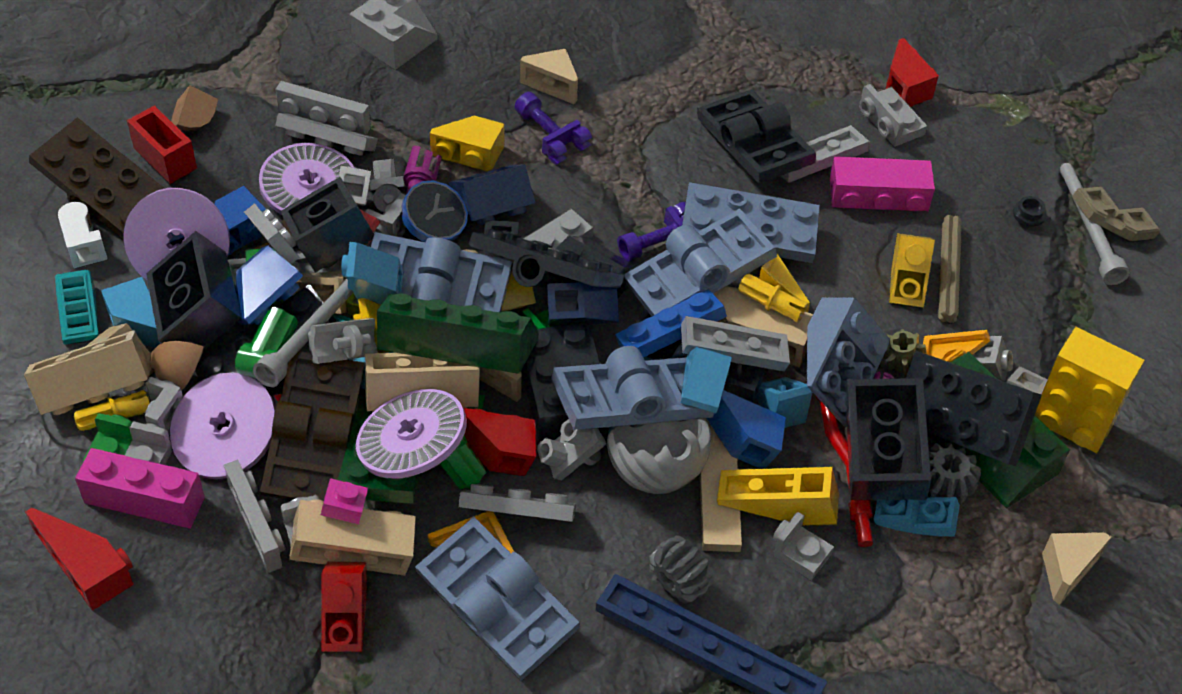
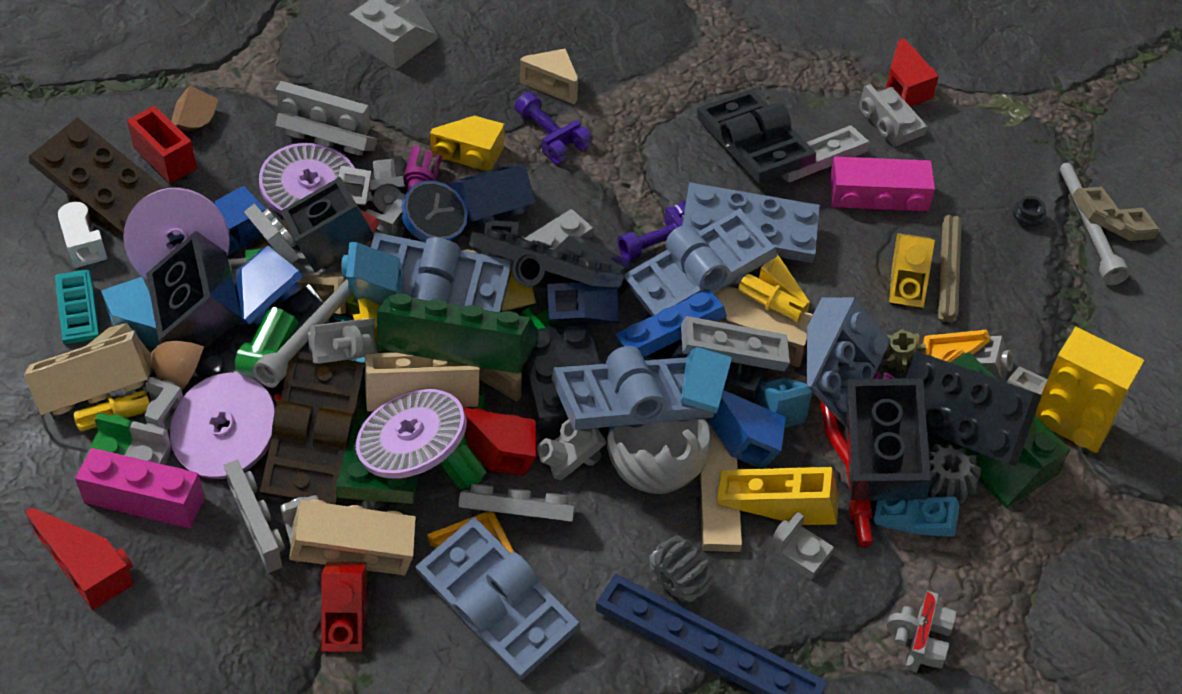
dark pink plate [320,478,368,524] -> none
tan slope [1042,532,1111,605] -> none
none -> light grey hips [887,591,956,673]

